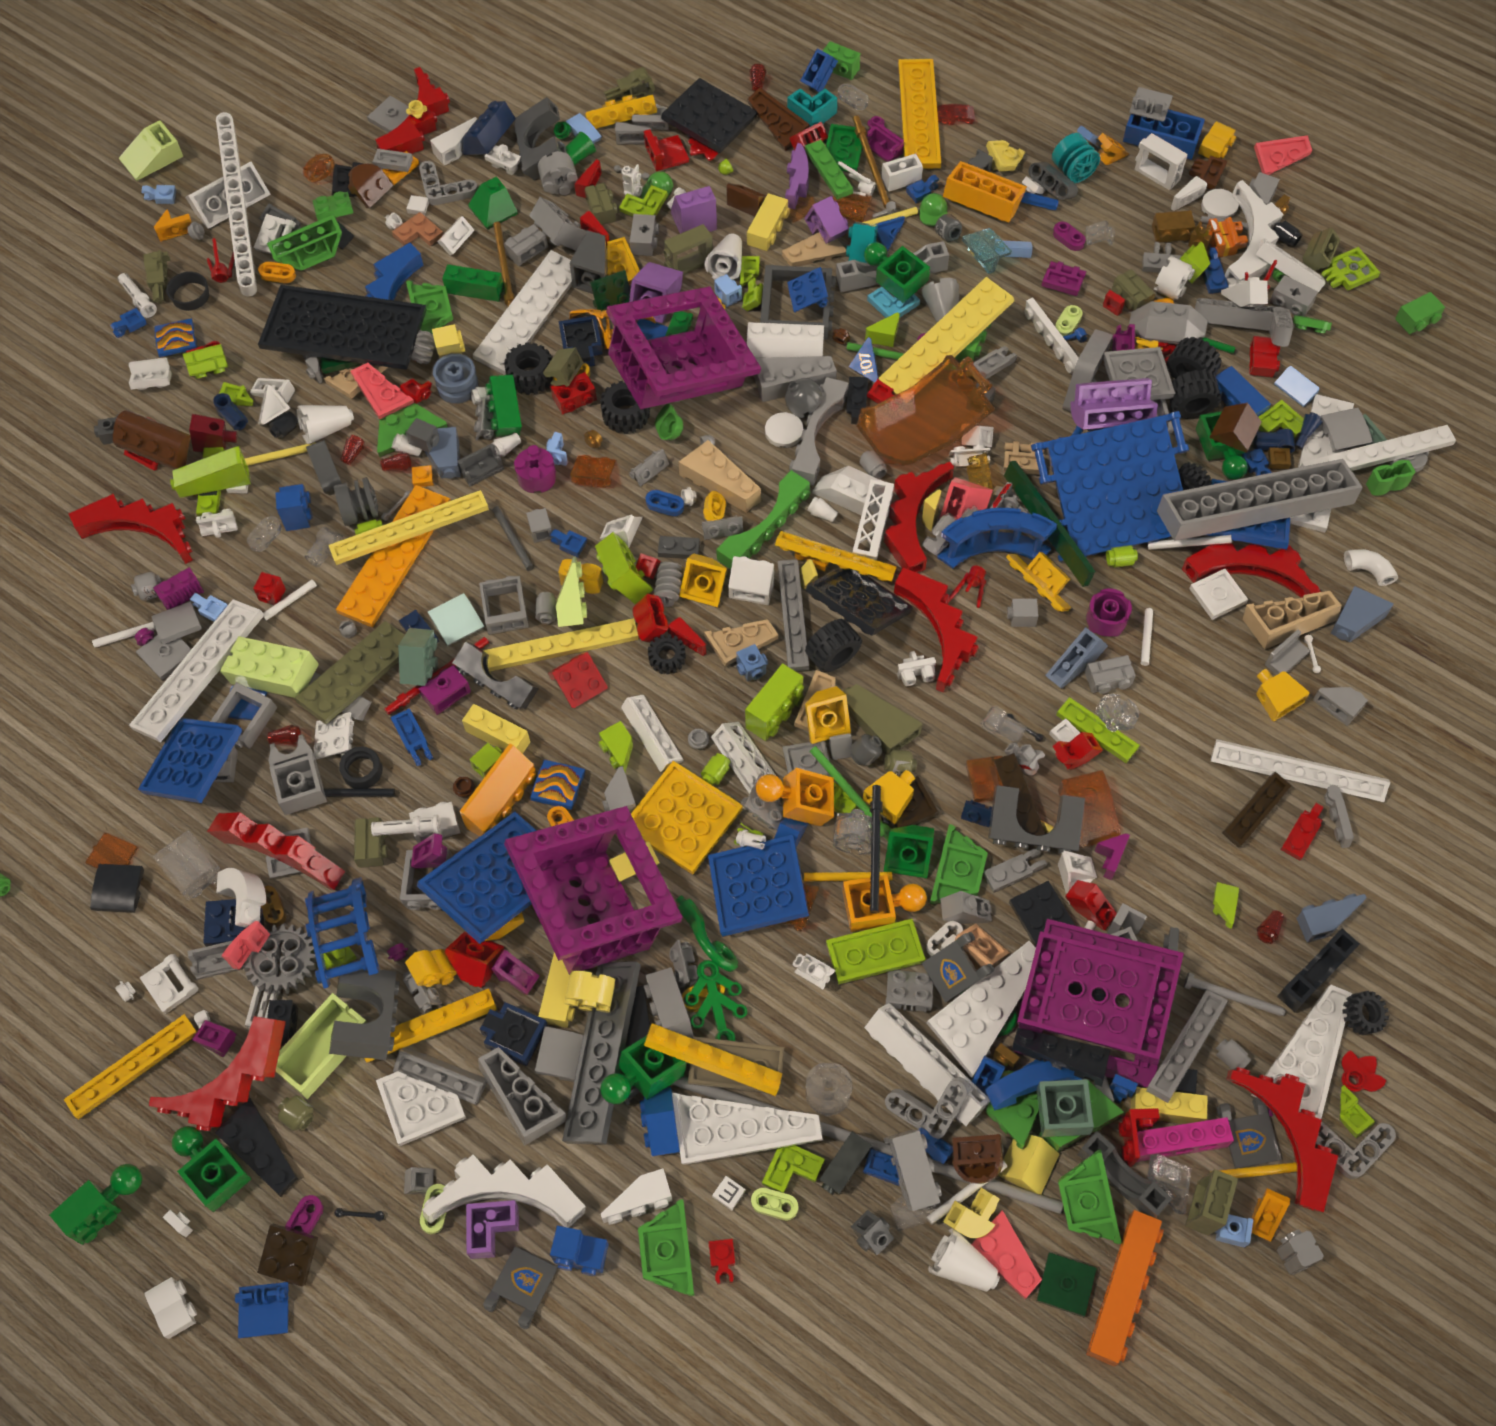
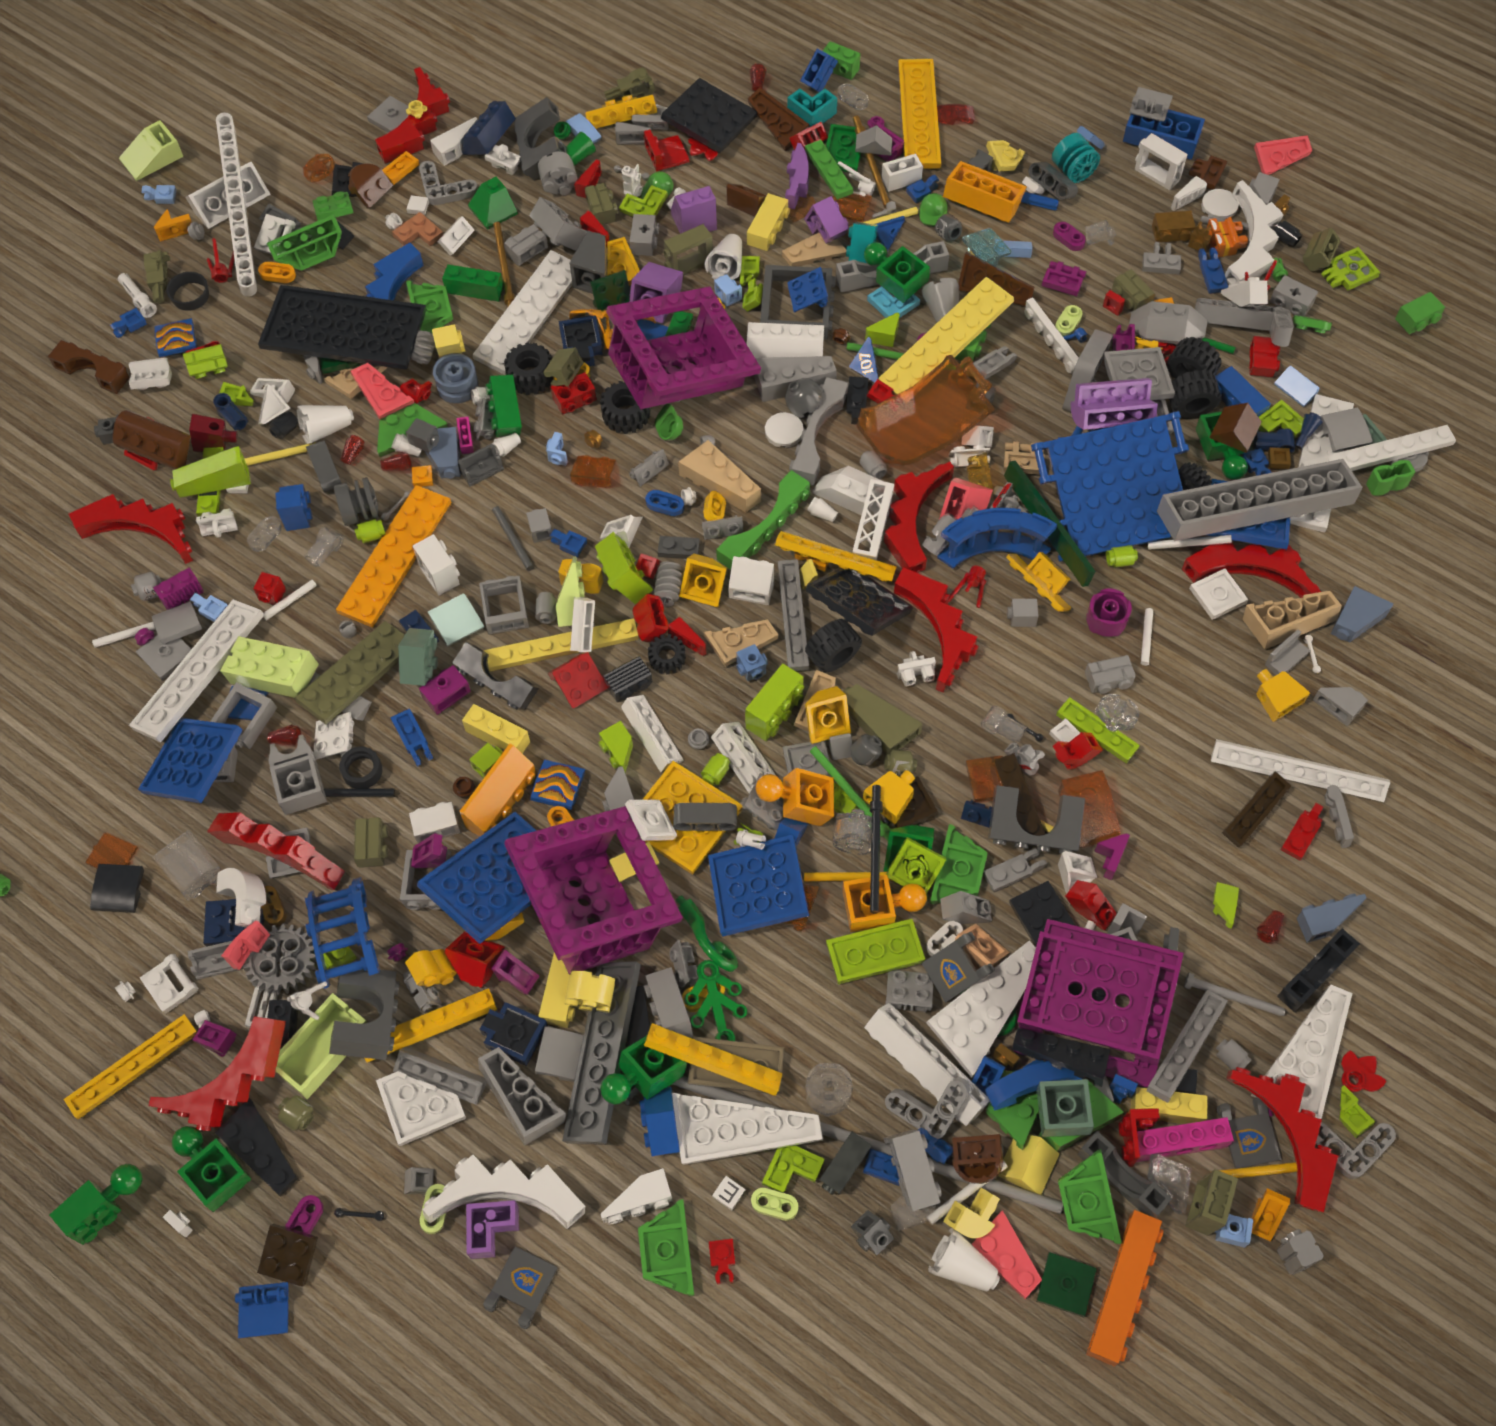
white brick [144,1277,197,1339] -> none
light yellow plate [328,490,489,565] -> none
white pin [371,815,440,836] -> none
light grey piece [372,149,413,172] -> none
red bar [384,637,489,715] -> none
magenta brick [514,445,556,493] -> none
blue brick [550,1225,609,1276] -> none
lime hinge [718,159,733,175] -> none
white hips [792,953,835,989] -> none
light yellow slope [922,489,941,531] -> none
sand blue slope [1045,627,1108,689] -> none
light orange slope [1098,133,1129,165] -> none
white brick [1153,256,1195,300] -> none
lime slope [1179,242,1210,284] -> none
yellow brick [1198,121,1236,158] -> none
white slope [1256,238,1325,292] -> none
black tyre [1342,991,1389,1035] -> none
white cylinder [1344,549,1398,586] -> none
none -> reddish brown arch [48,340,130,394]
none -> white plant [287,982,327,1020]
none -> white brick [412,534,460,596]
none -> dark pink piece [456,416,474,455]
none -> white piece [570,597,595,652]
none -> black brick [603,656,653,702]
none -> white plate [625,800,677,841]
none -> dark grey beam [673,803,737,831]
none -> light grey slope [855,125,892,155]
none -> lime plate [886,837,946,894]
none -> reddish brown wing [958,252,1035,306]

